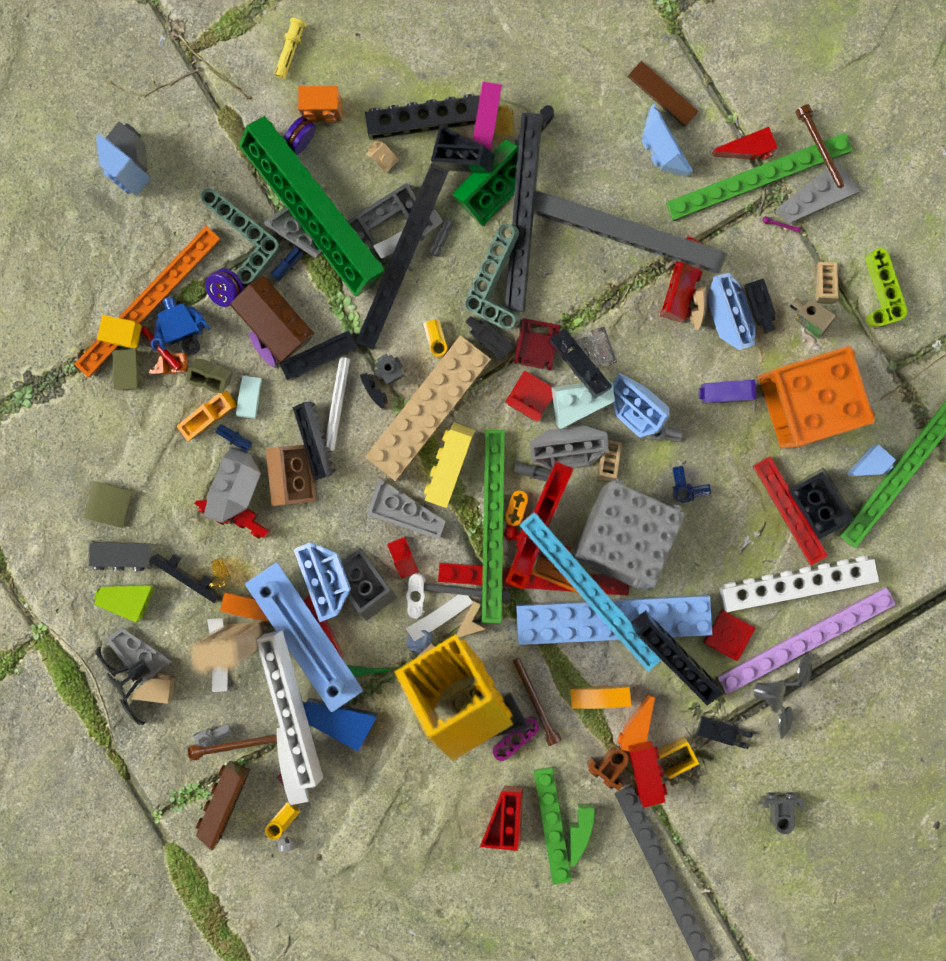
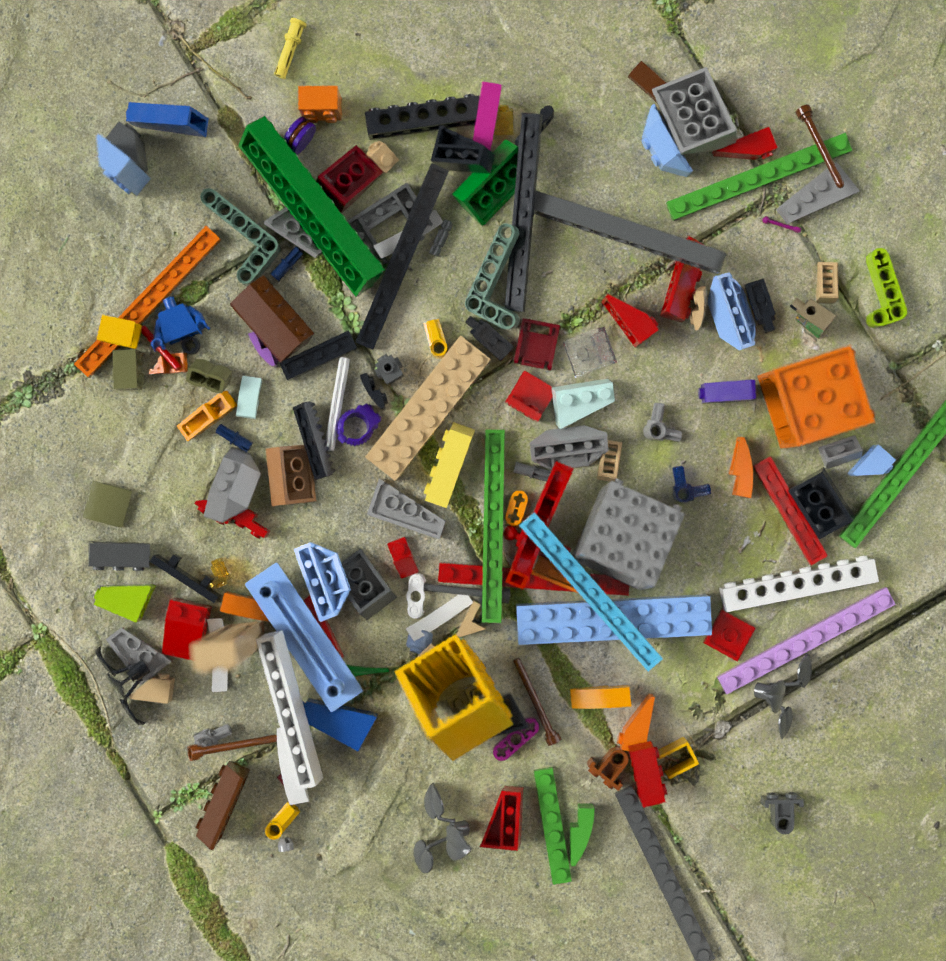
dark purple head [205,268,243,307] -> none
black hinge [549,329,612,399] -> none
light blue wedge [613,373,669,438] -> none
black brick [631,610,722,706] -> none
black hinge [696,716,753,749] -> none
none -> blue slope [126,102,209,137]
none -> red slope [162,598,212,661]
none -> dark red slope [316,145,383,214]
none -> dark purple piece [337,403,381,446]
none -> dark grey plant [413,783,473,873]
none -> red slope [602,294,659,348]
none -> light grey slope [652,67,737,155]
none -> orange slope [729,437,753,498]
none -> light grey slope [819,435,863,469]

